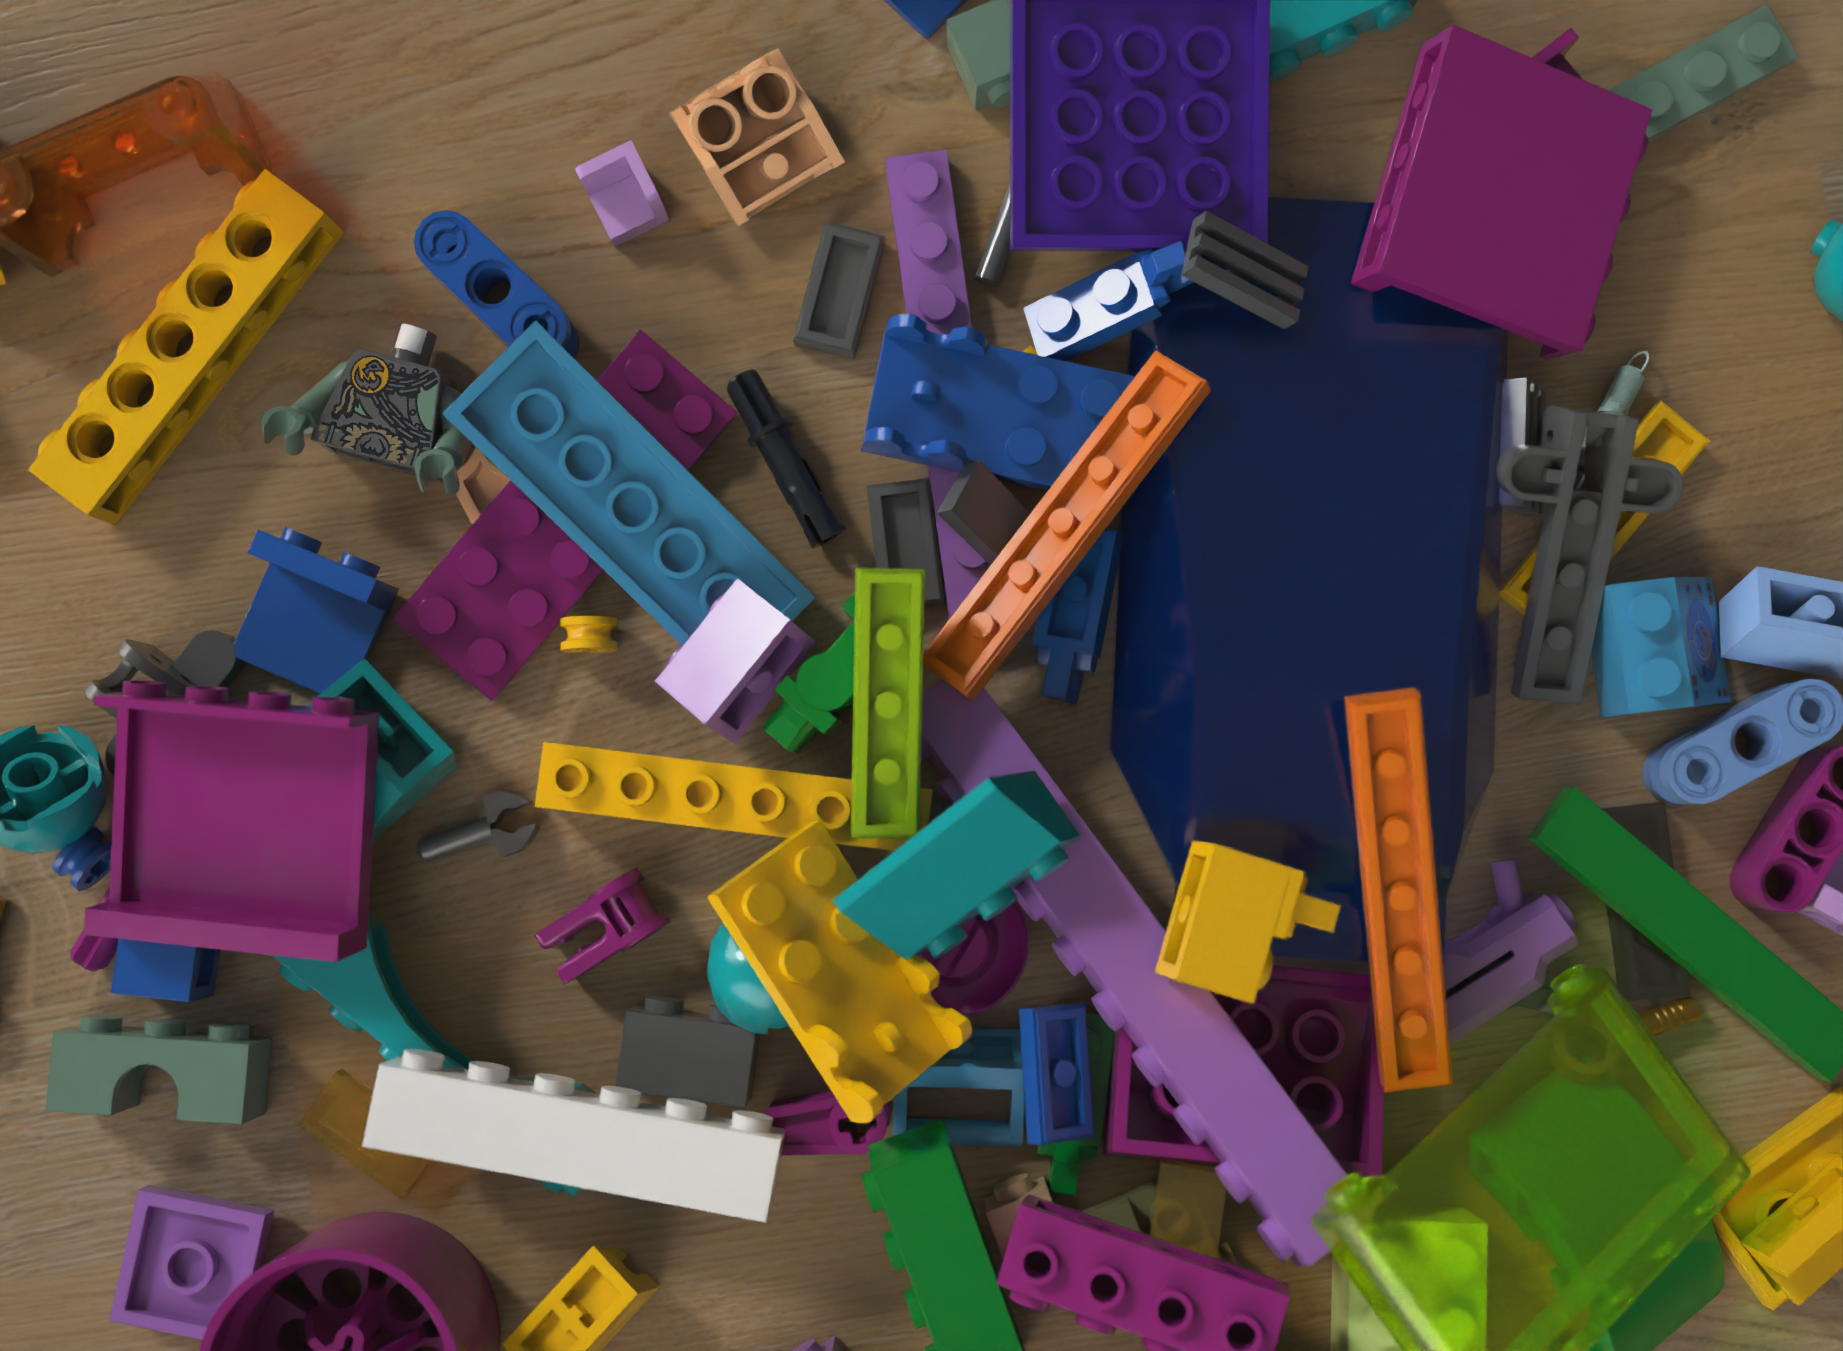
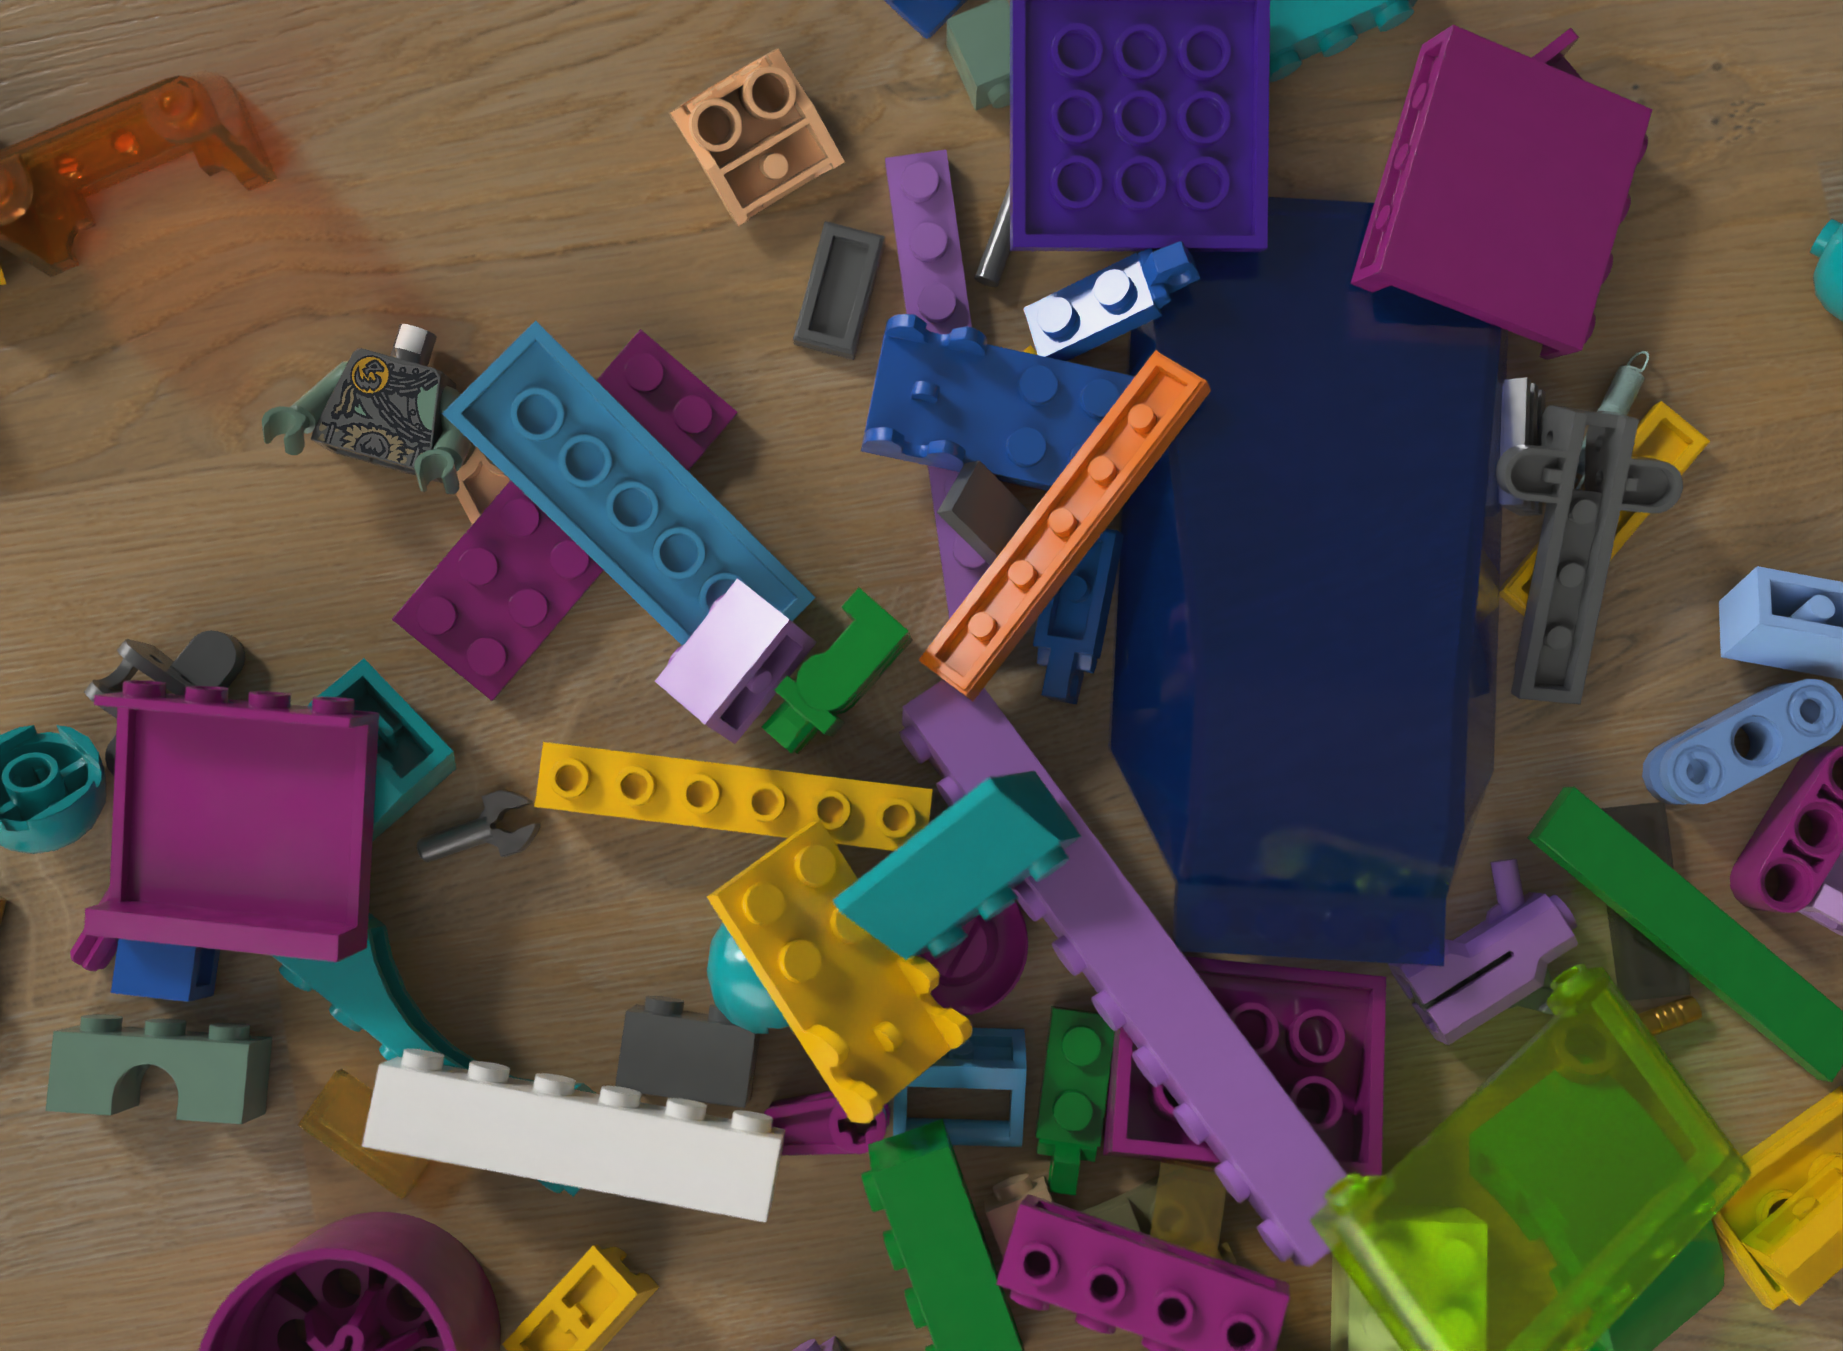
yellow brick [28,169,345,525] -> none
blue bush [52,827,112,891] -> none
medium lavender plate [109,1185,274,1340] -> none
blue bracket [233,527,399,694] -> none
blue piece [414,210,580,359] -> none
magenta piece [534,867,671,985] -> none
yellow bush [560,616,618,653] -> none
lavender panel [575,140,670,247] -> none
black axle [727,369,847,549] -> none
lime tile [851,568,925,838] -> none
dark grey tile [867,478,944,607] -> none
blue plate [1019,1003,1094,1145] -> none
yellow hinge [1155,841,1341,1004] -> none
dark grey tile [1181,210,1309,329] -> none
orange tile [1345,687,1453,1093] -> none
dark azure slope [1591,577,1731,718] -> none
sand green plate [1608,4,1799,143] -> none

